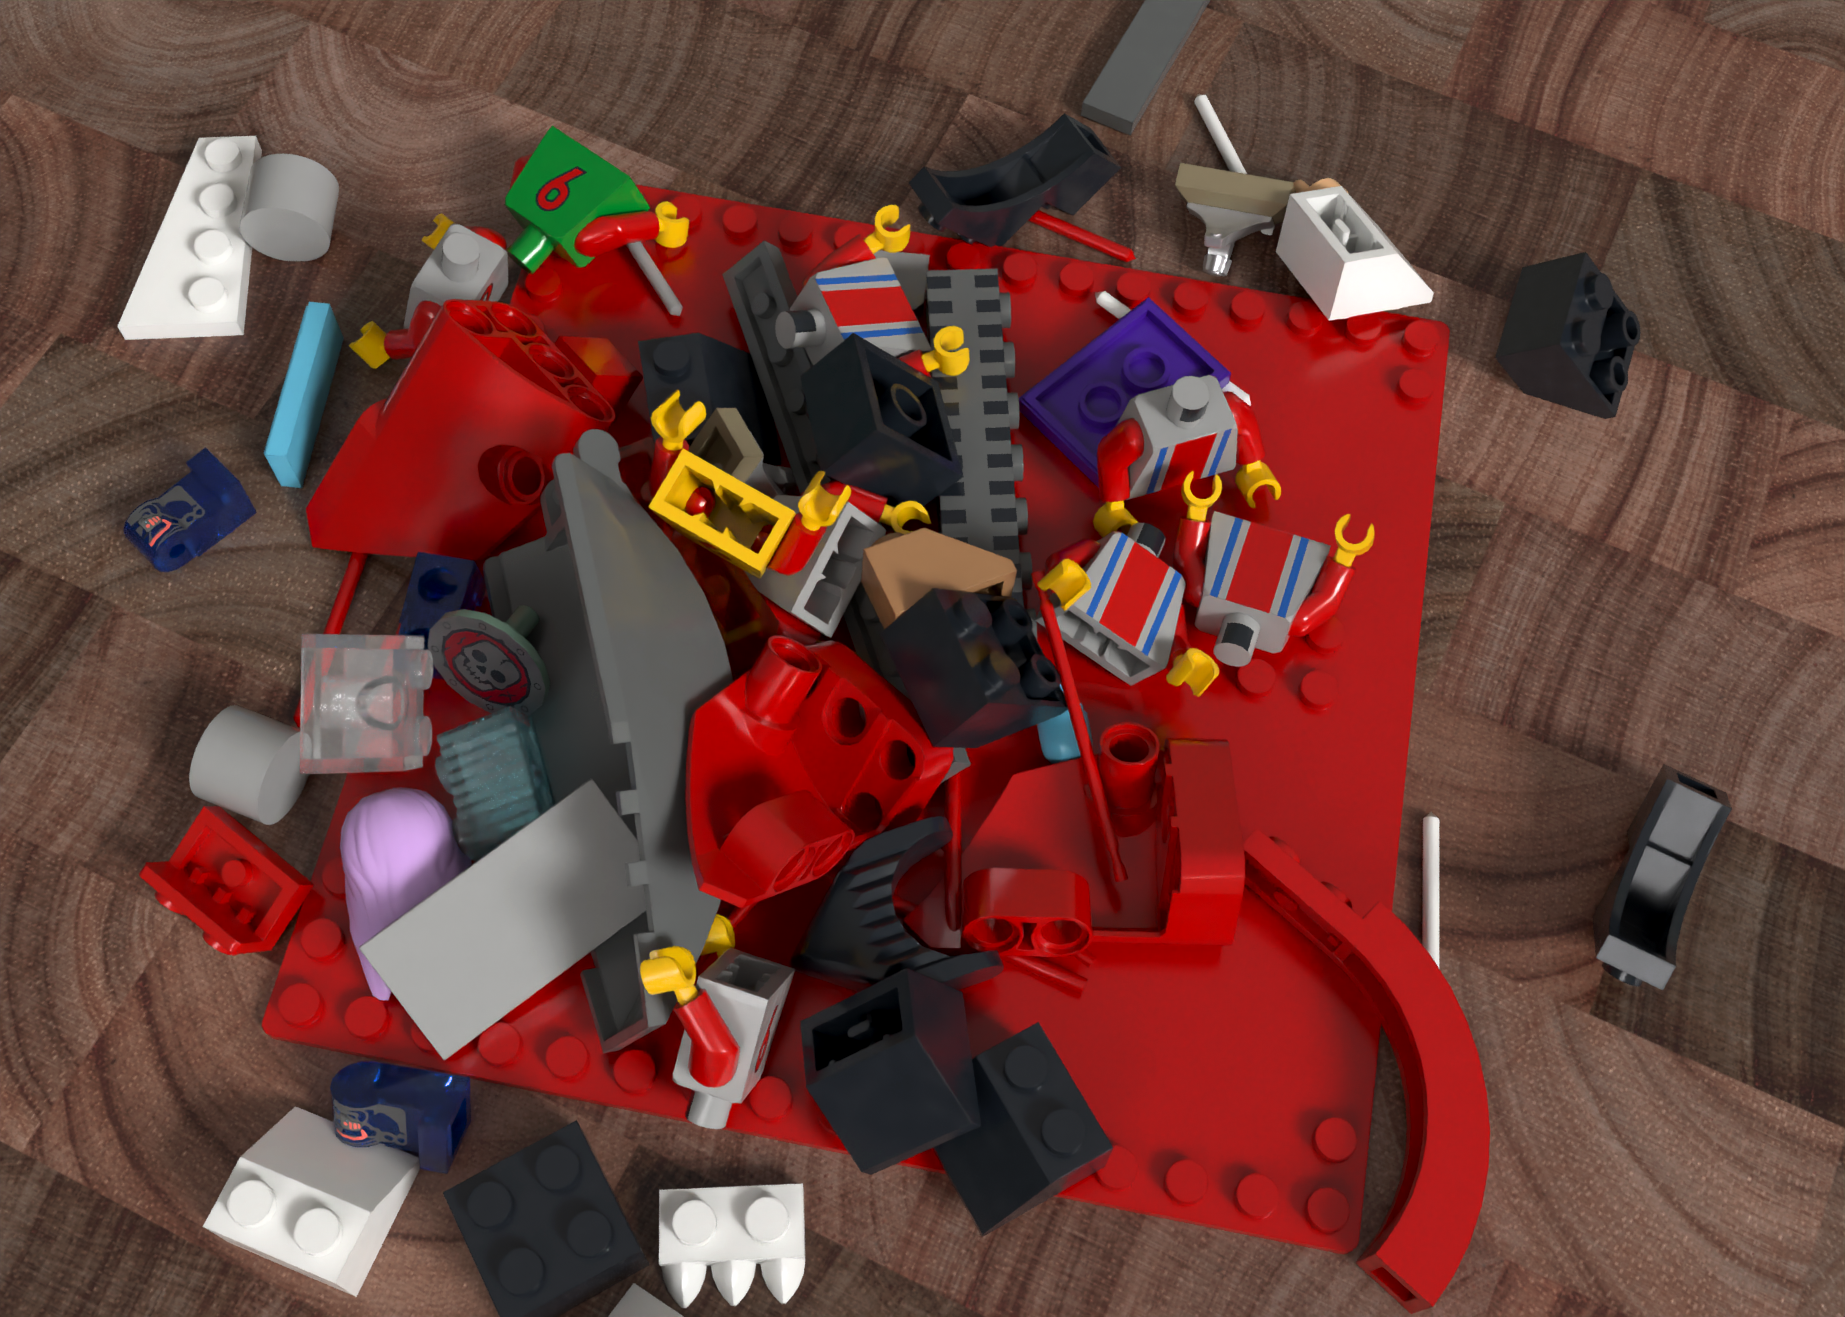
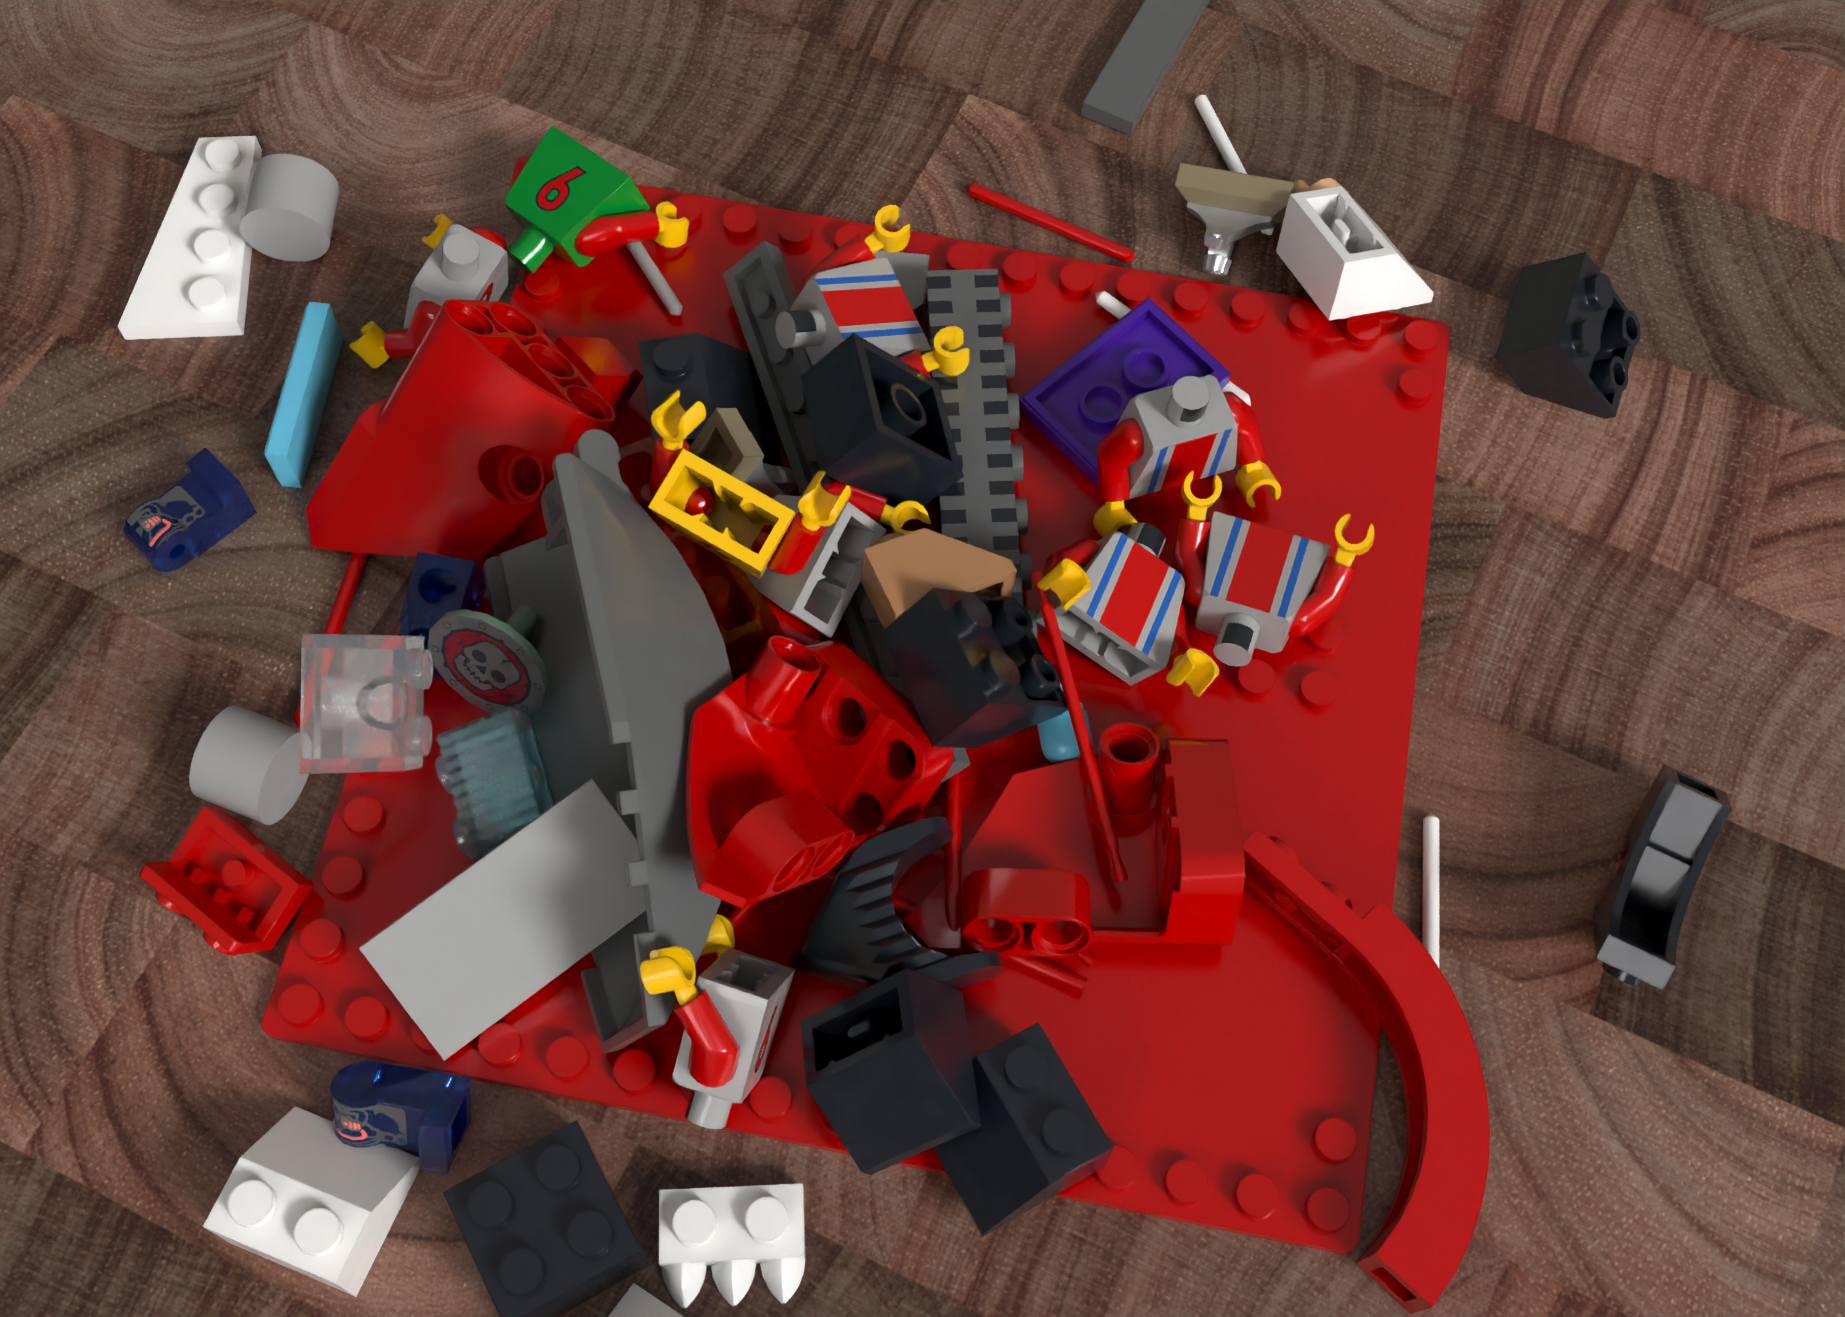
lavender hair [340,787,472,1001] -> none
black arch [909,113,1121,247] -> none

